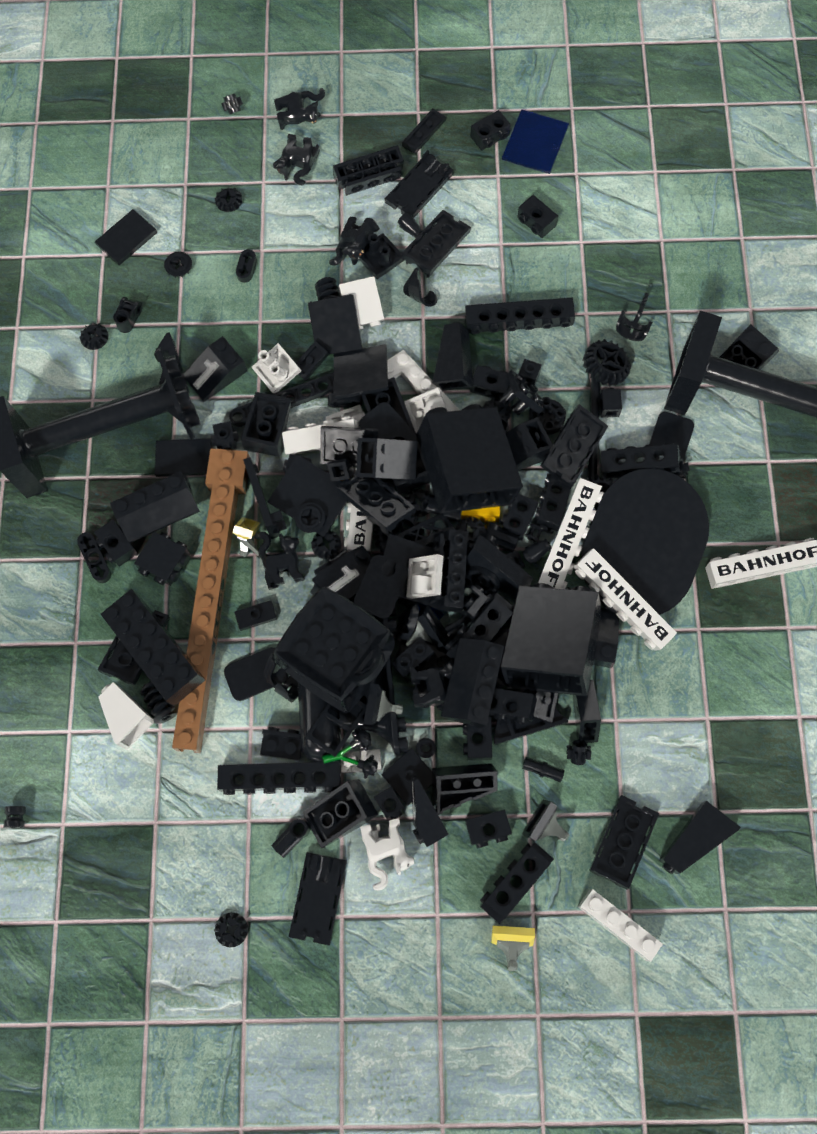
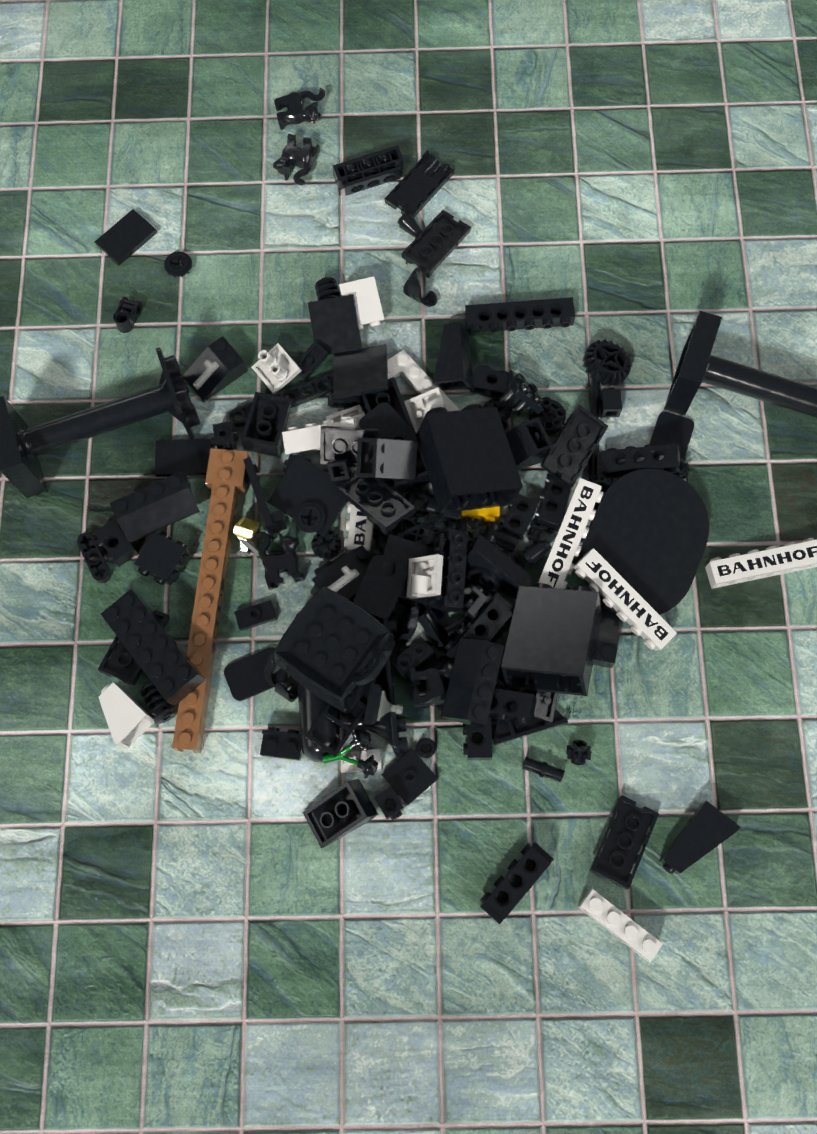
black wheel [3,806,26,829] -> none
black gear [79,323,109,350] -> none
black slope [154,332,183,372] -> none
black gear [214,186,242,212] -> none
black gear [214,912,248,948] -> none
black brick [217,761,341,795] -> none
black gear [221,93,243,115] -> none
black beam [236,249,257,283] -> none
black piece [271,819,310,858] -> none
black piece [289,852,347,946] -> none
black animal [329,217,380,266] -> none
black plate [359,233,405,279] -> none
white animal [360,818,414,891] -> none
black tile [402,108,446,155] -> none
black slope [411,776,449,847] -> none
black wedge [432,763,498,815] -> none
black brick [465,810,512,849] -> none
black brick [470,110,511,151] -> none
piece [491,925,535,971] -> none
clear blue piece [502,109,569,174] -> none
black brick [517,195,558,238] -> none
black brick [519,359,542,385] -> none
black piece [522,799,569,842] -> none
black slope [573,680,601,743] -> none
black helmet [616,293,653,341] -> none
black slope [720,324,779,370] -> none

